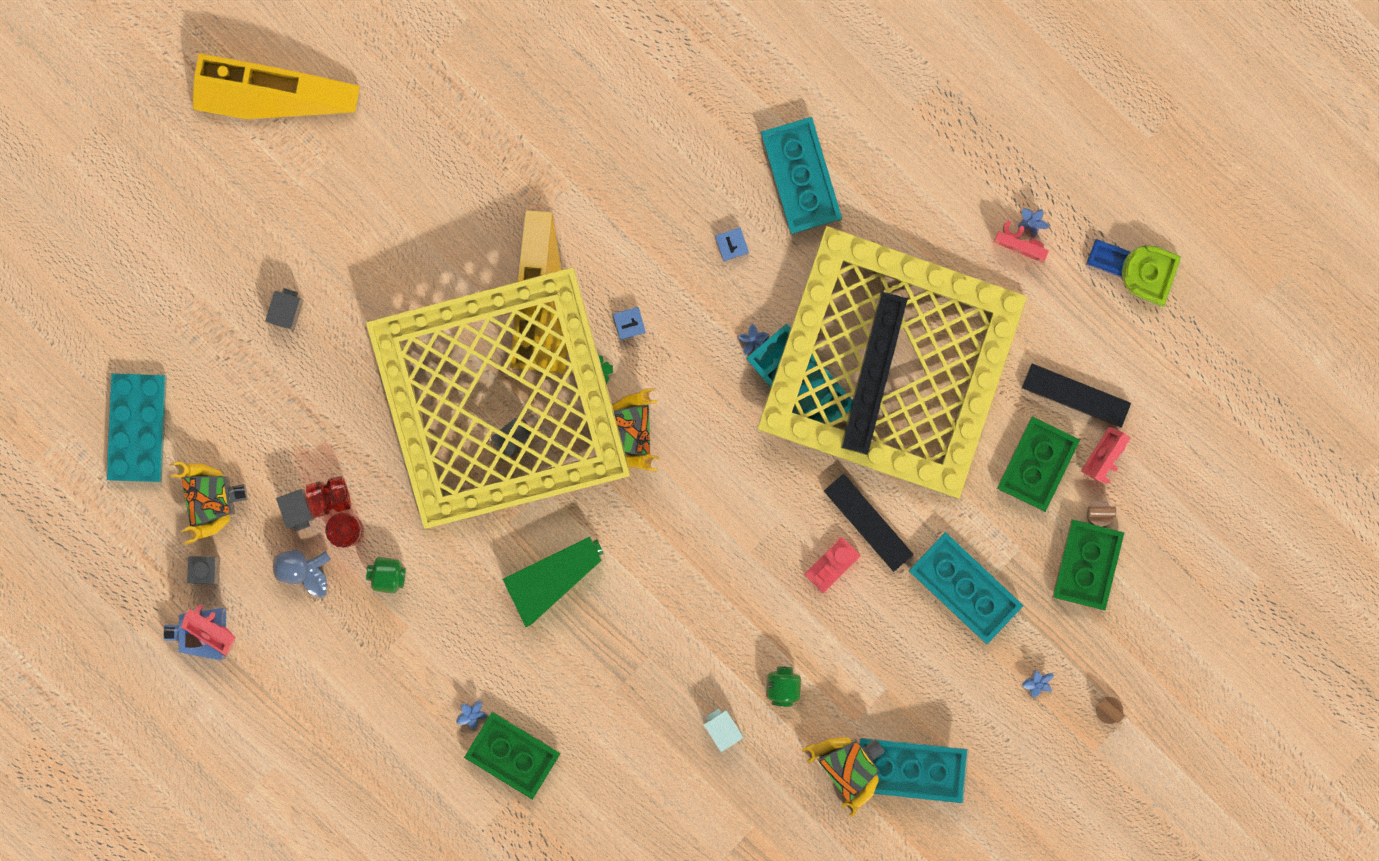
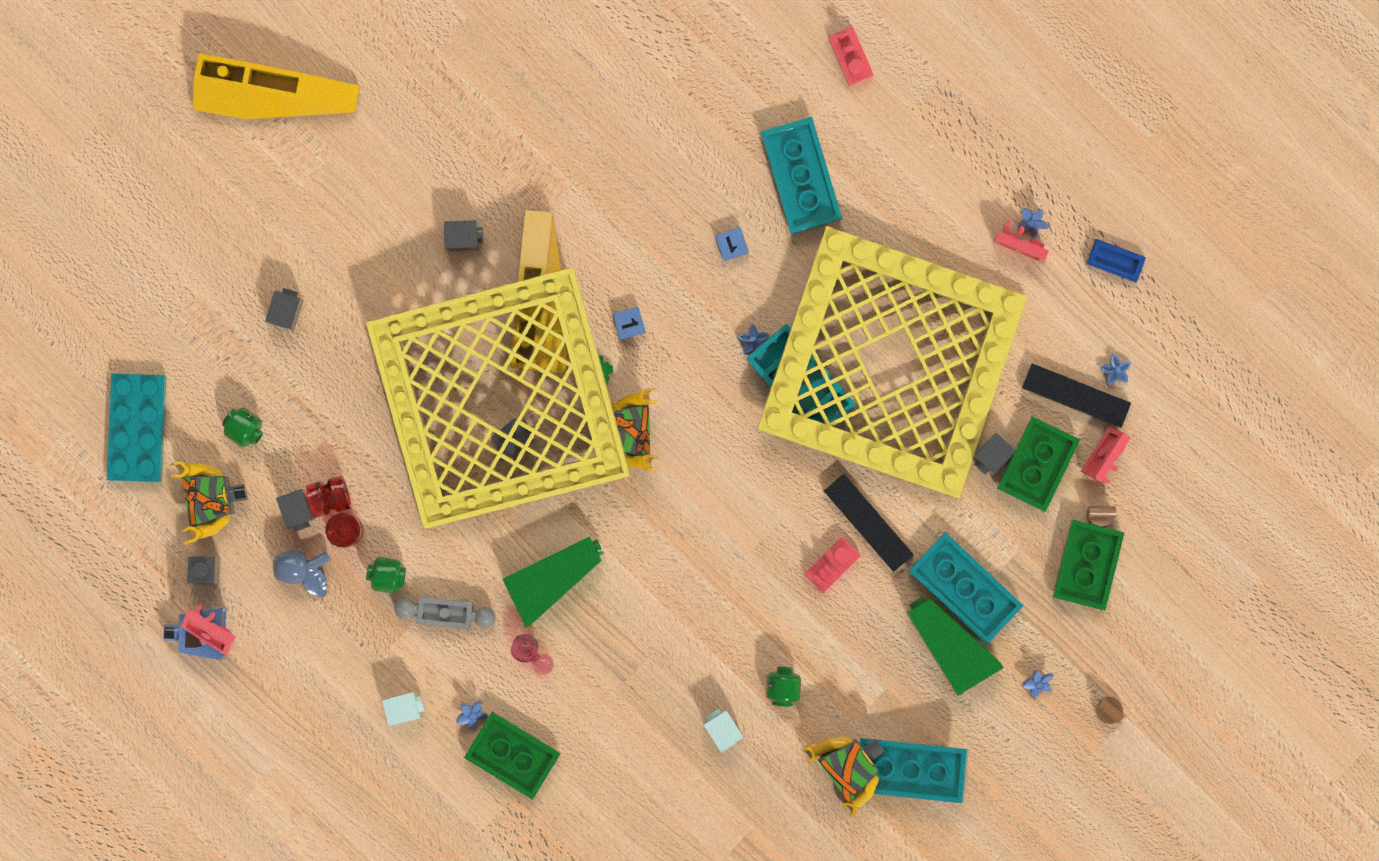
black plate [840,291,908,455] -> none
lime tile [1122,246,1181,307] -> none
none -> green head [222,408,263,447]
none -> light aqua brick [382,691,425,726]
none -> light grey plate [394,597,496,630]
none -> dark grey brick [444,220,483,251]
none -> clear pink plate [511,634,554,675]
none -> coral plate [828,26,874,86]
none -> green slope [906,597,1004,696]
none -> dark grey brick [973,433,1016,475]
none -> medium blue plant [1099,354,1131,385]

